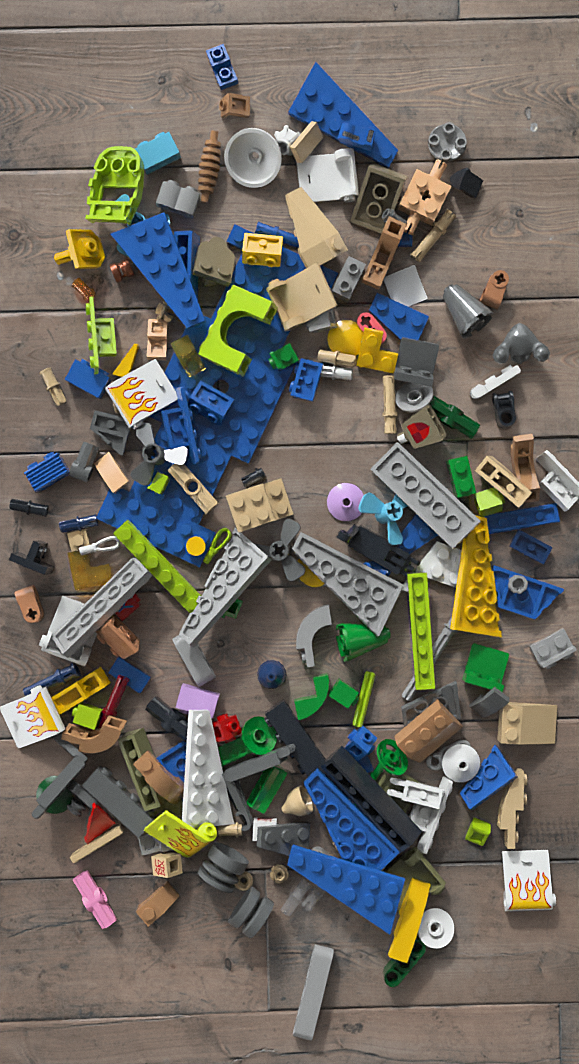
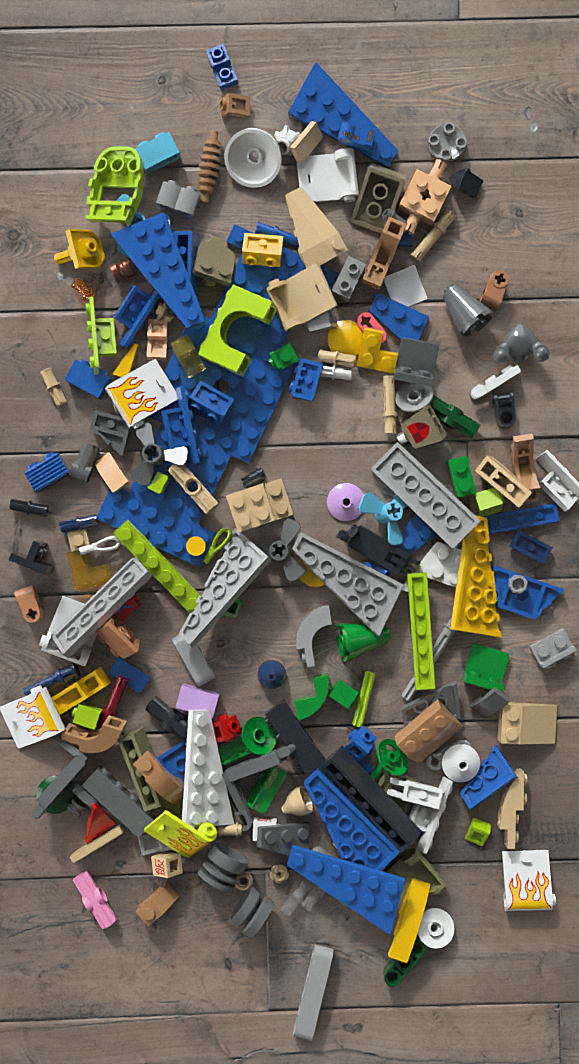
none -> blue bracket [113,285,161,348]

